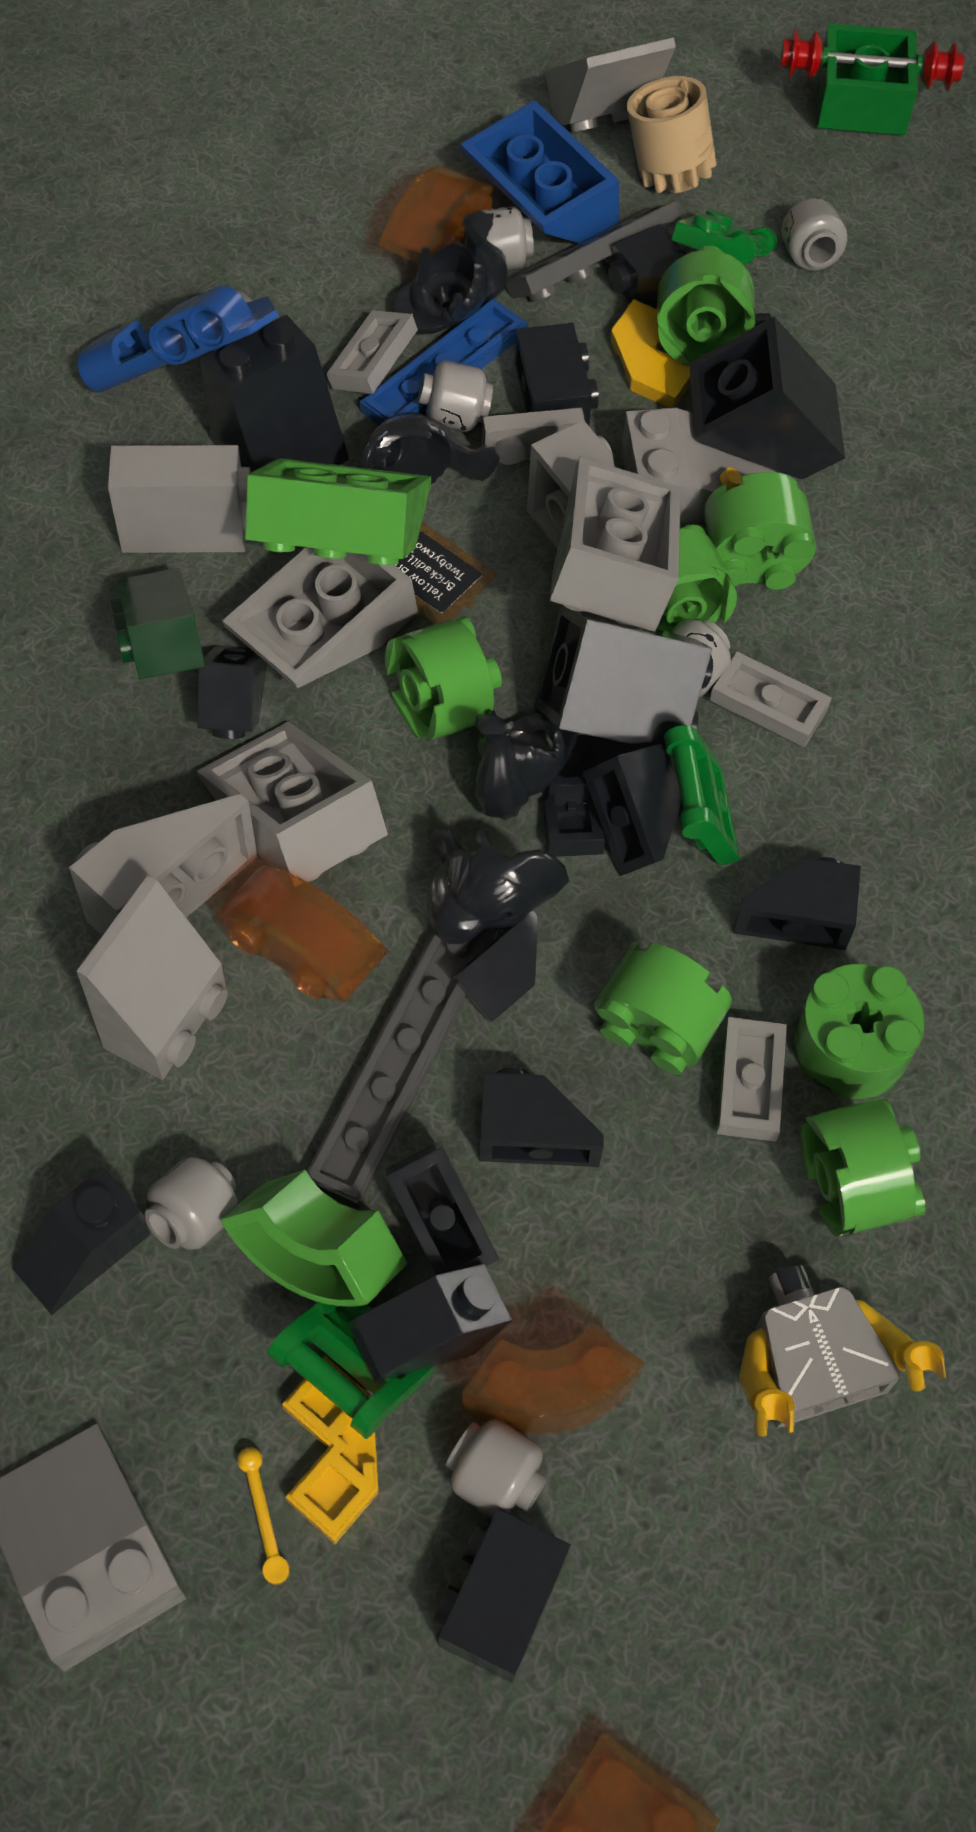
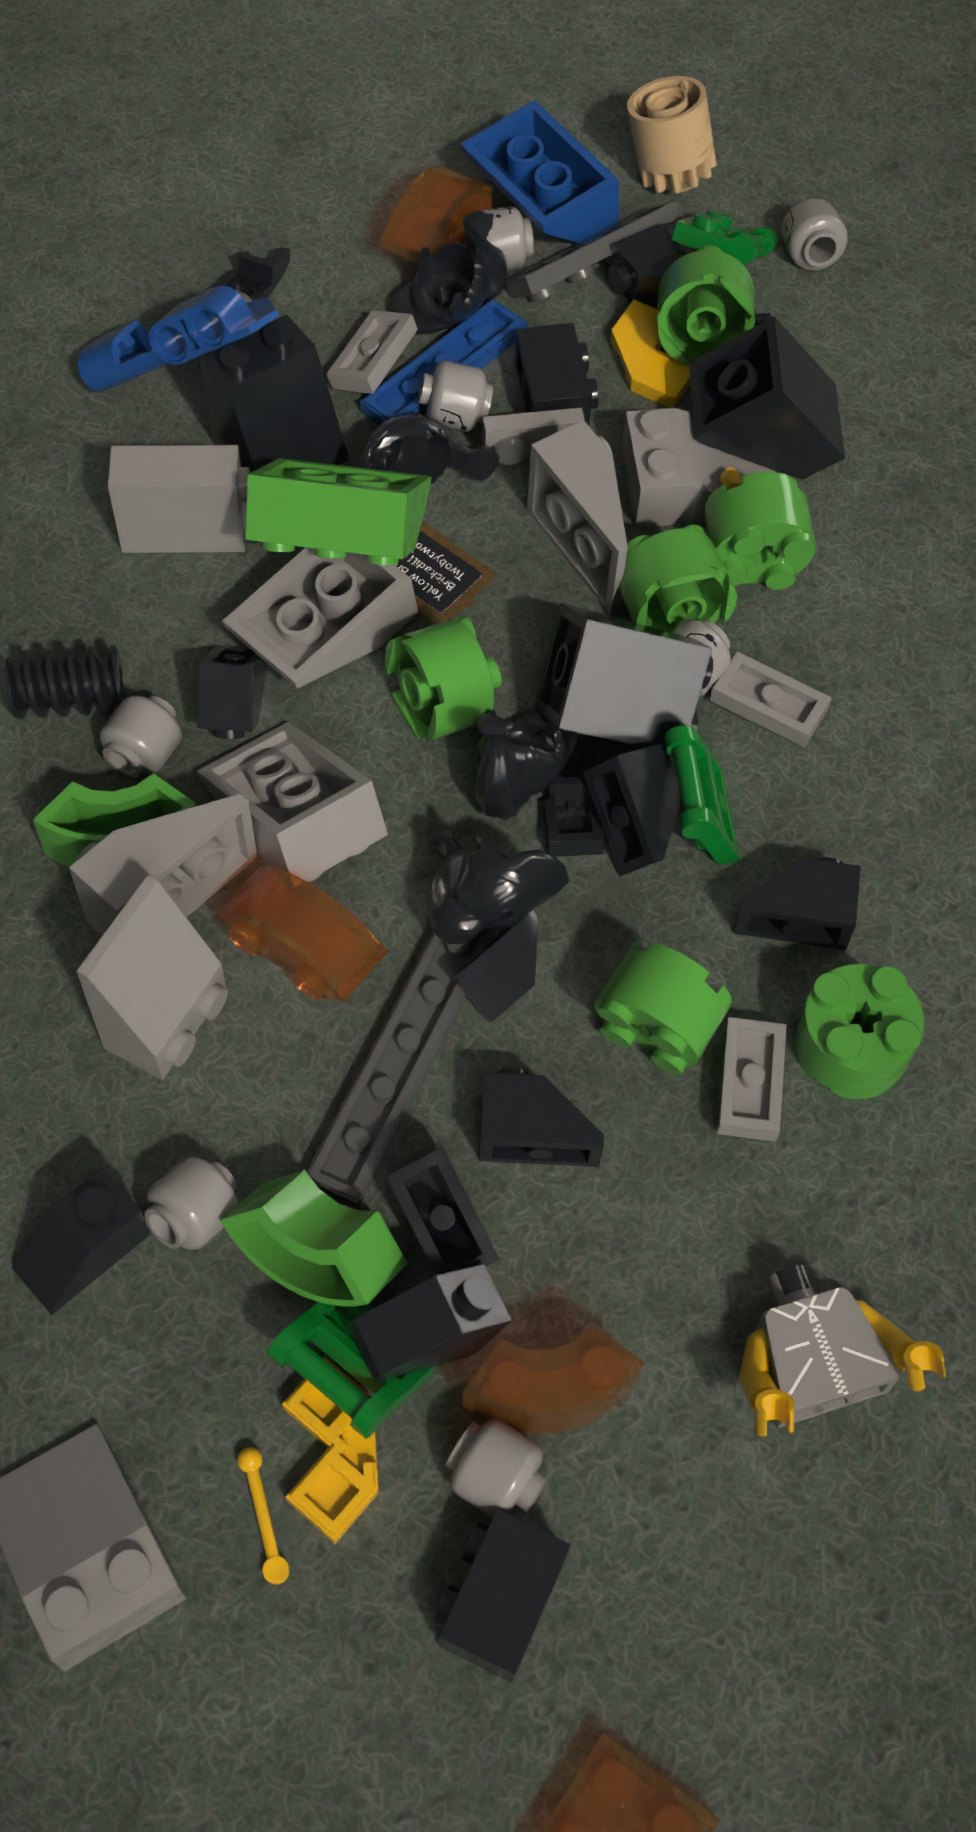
dark green brick [110,568,205,680] -> none
light grey slope [545,37,676,133] -> none
light grey slope [550,456,681,632] -> none
green brick [780,23,964,135] -> none
bright green brick [800,1098,925,1237] -> none
none -> black piece [6,644,124,719]
none -> bright green brick [33,773,197,867]
none -> light grey head [100,695,182,778]
none -> black slope [212,247,290,301]

